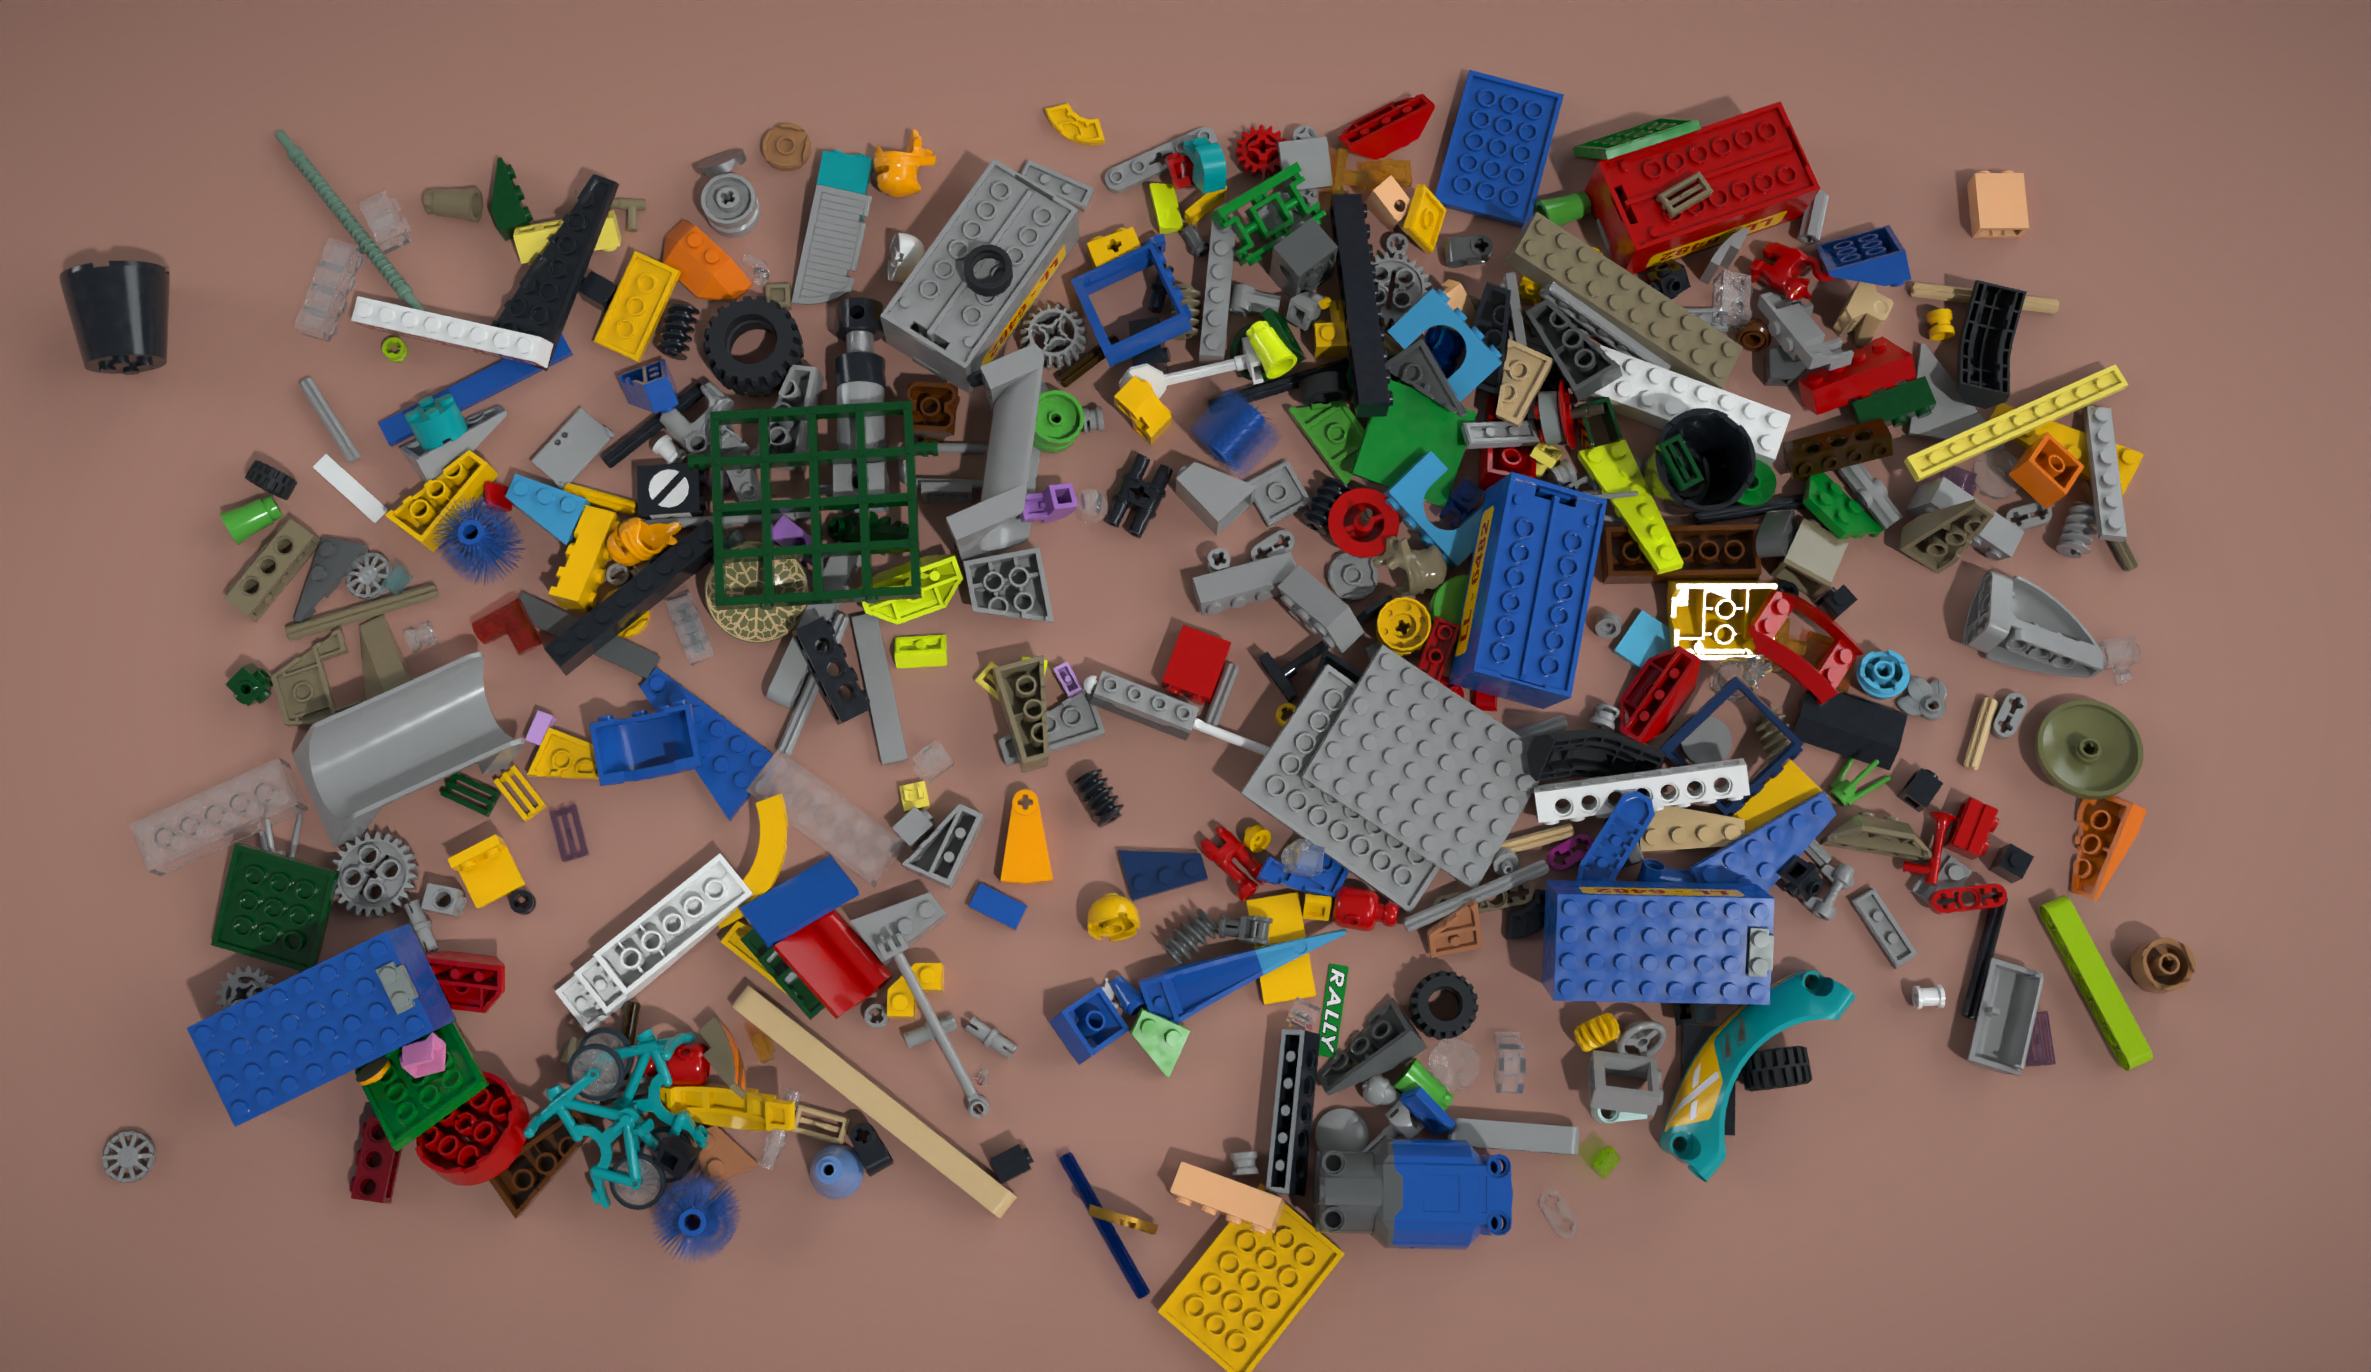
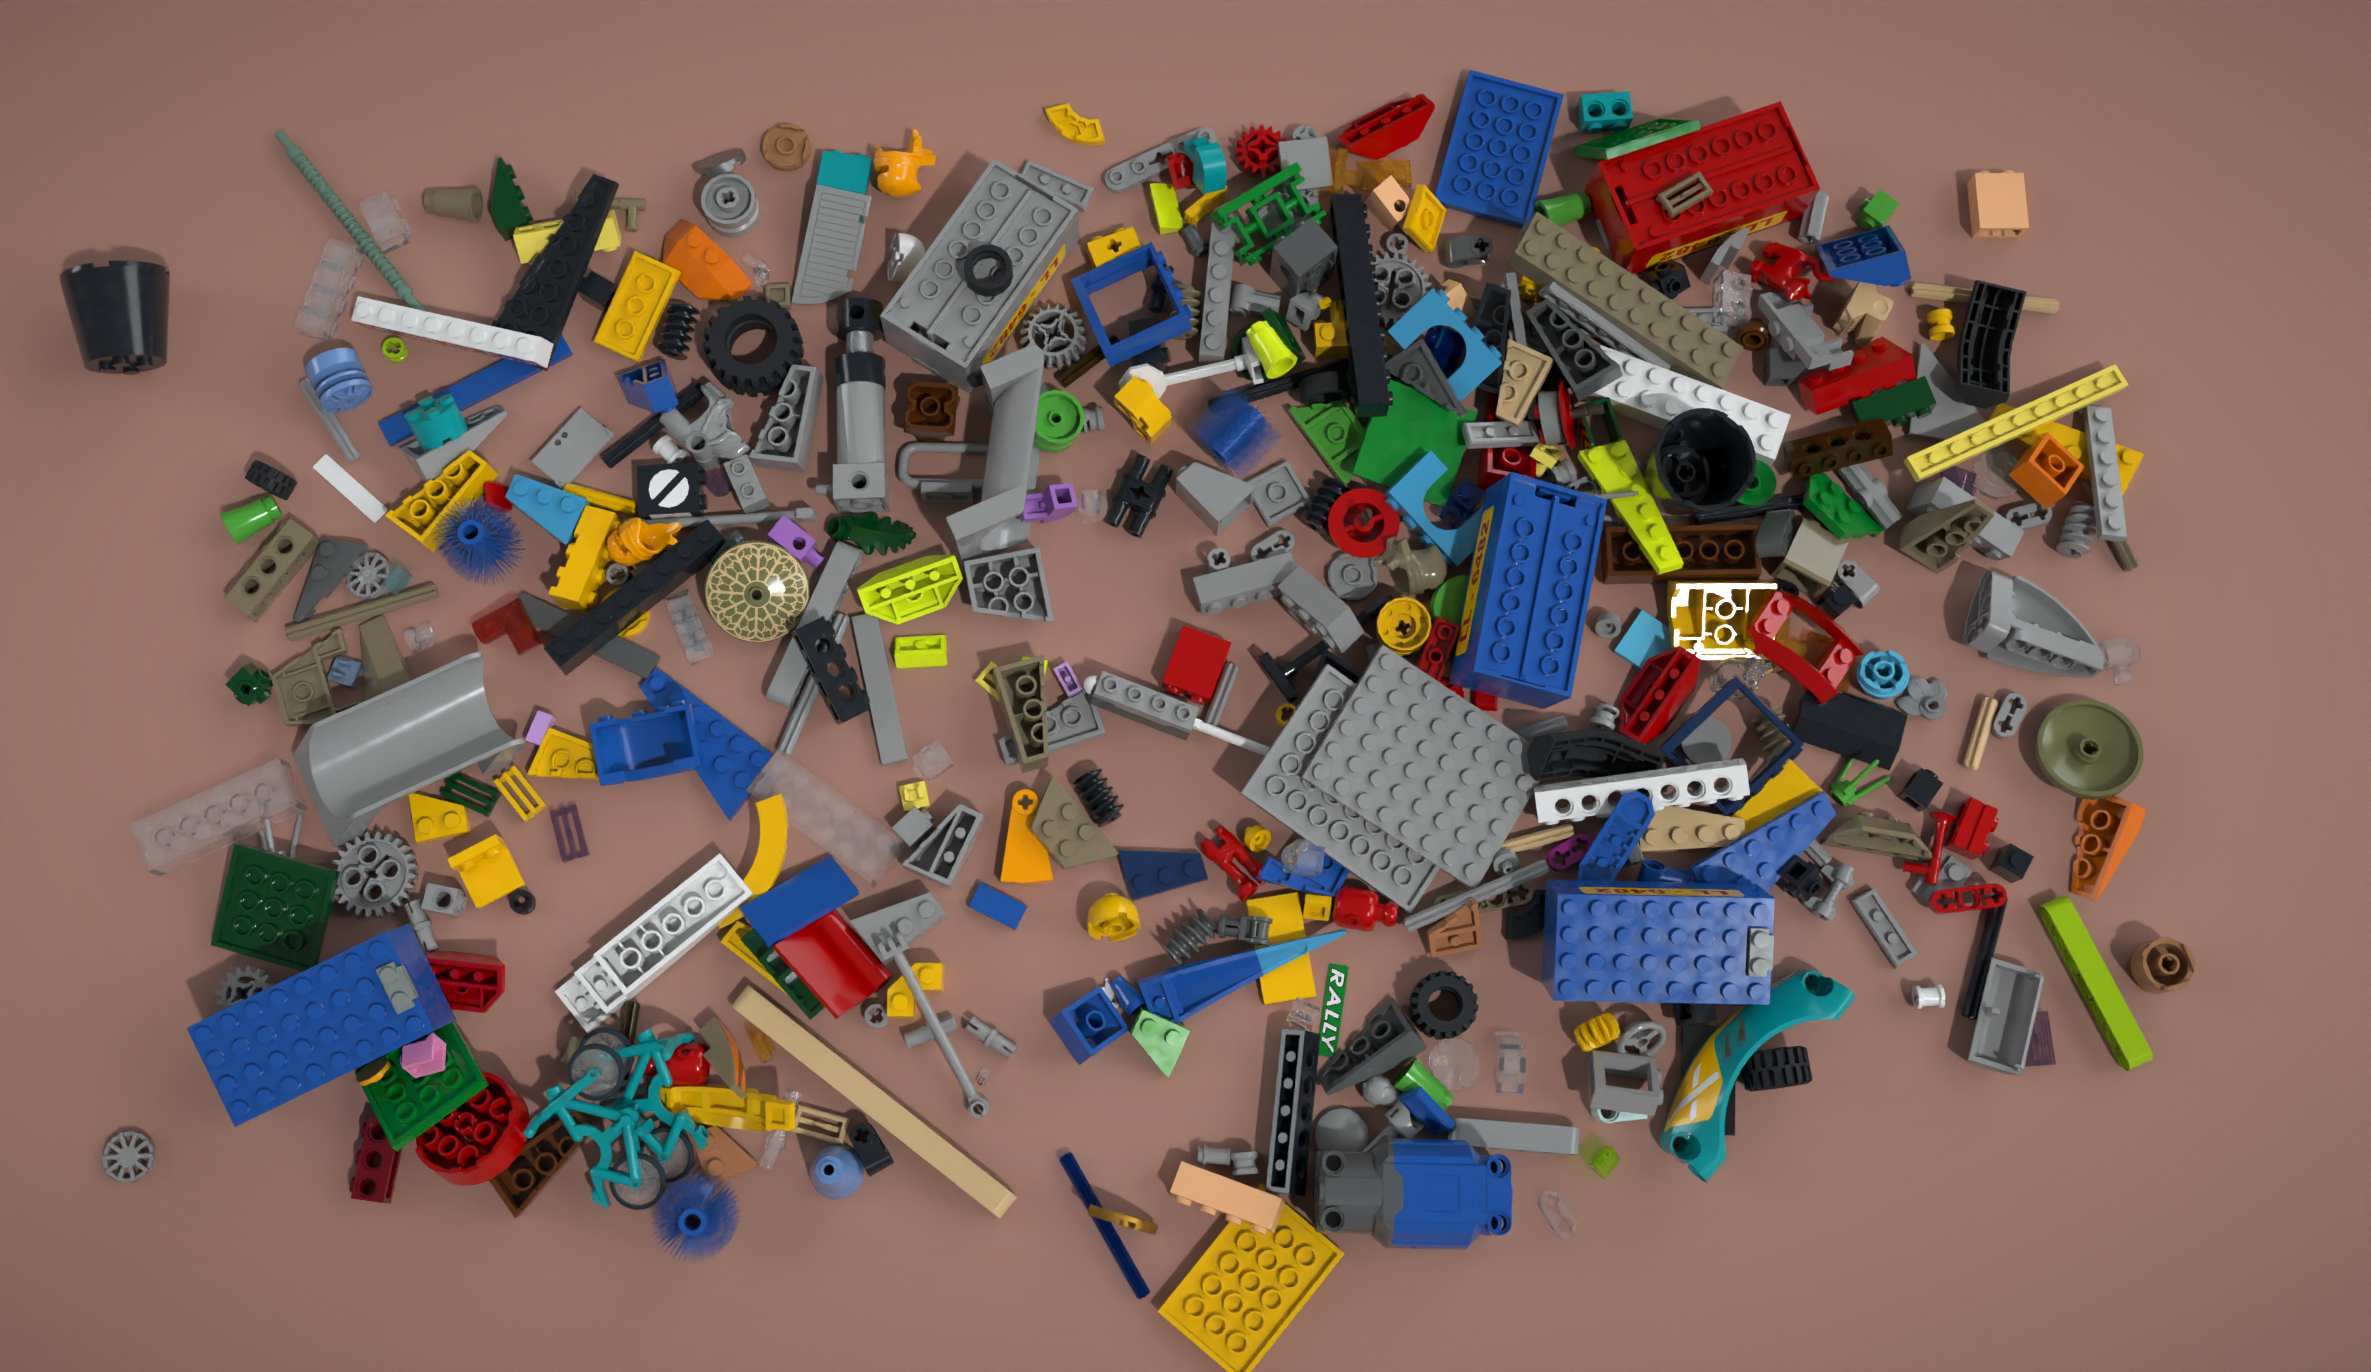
black brick [653,1133,703,1181] -> none
dark green piece [688,401,938,610] -> none
black brick [990,1144,1034,1184] -> none
blue tile [1141,234,1166,253] -> none
dark green tile [1655,433,1704,492] -> none
none -> medium blue wheel [305,348,374,413]
none -> sand blue tile [327,655,363,689]
none -> yellow wing [408,793,471,844]
none -> dark tan wing [1029,777,1119,870]
none -> light grey pin [1196,1145,1230,1166]
none -> teal brick [1577,91,1633,134]
none -> light grey piece [1831,560,1880,609]
none -> bright green brick [1856,189,1900,231]

